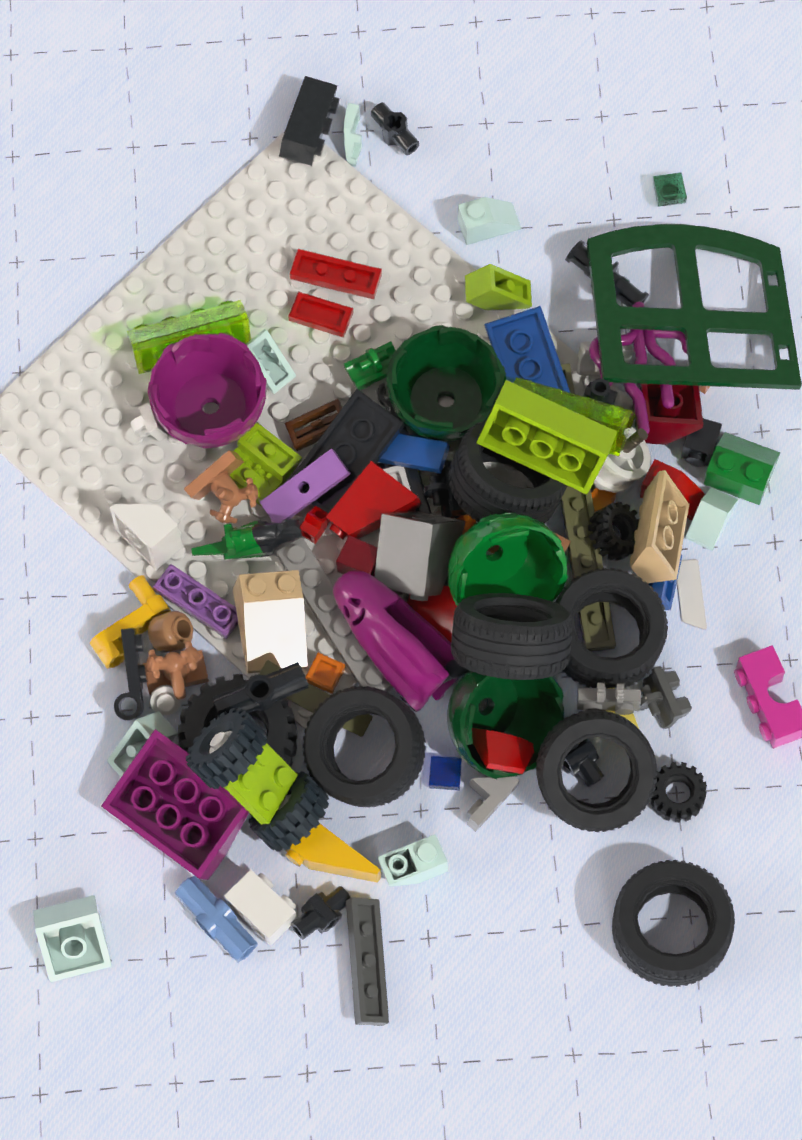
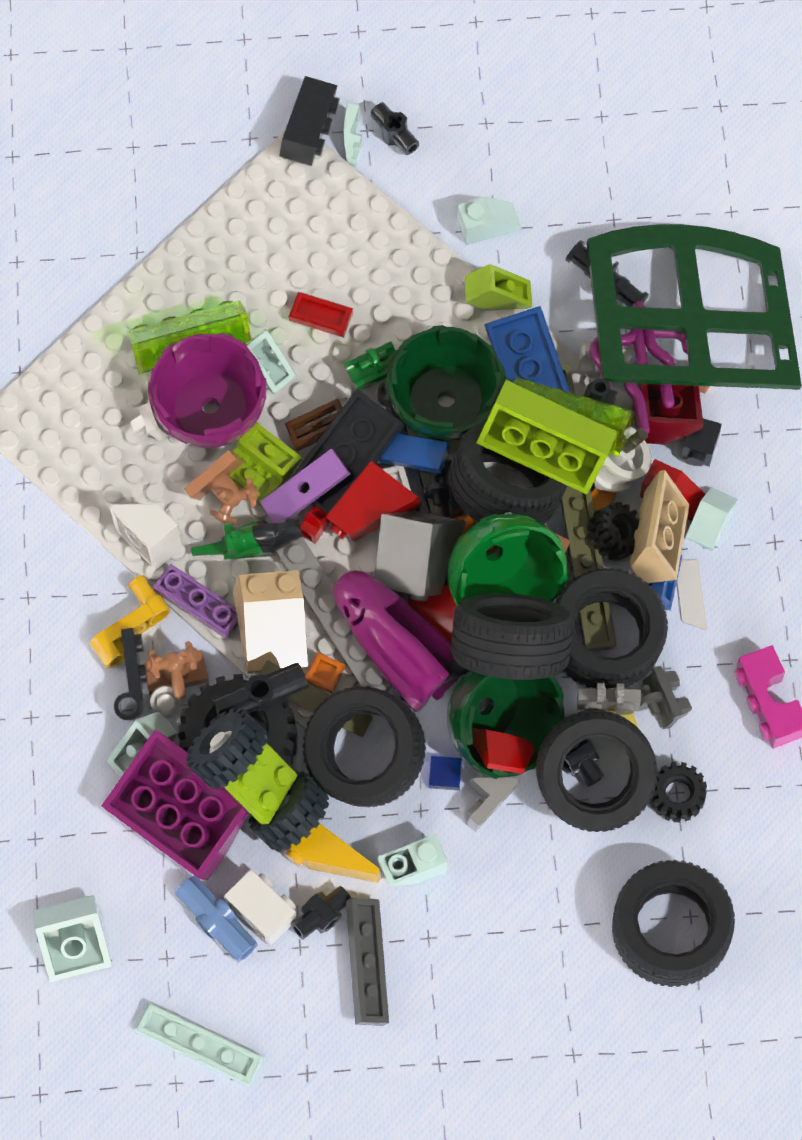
medium nougat head [148,611,193,653] -> none
red plate [290,249,382,299] -> none
dark red brick [336,535,378,576] -> none
clear green plate [653,172,687,207] -> none
green slope [704,432,781,505] -> none
none -> light aqua tile [135,1002,264,1087]

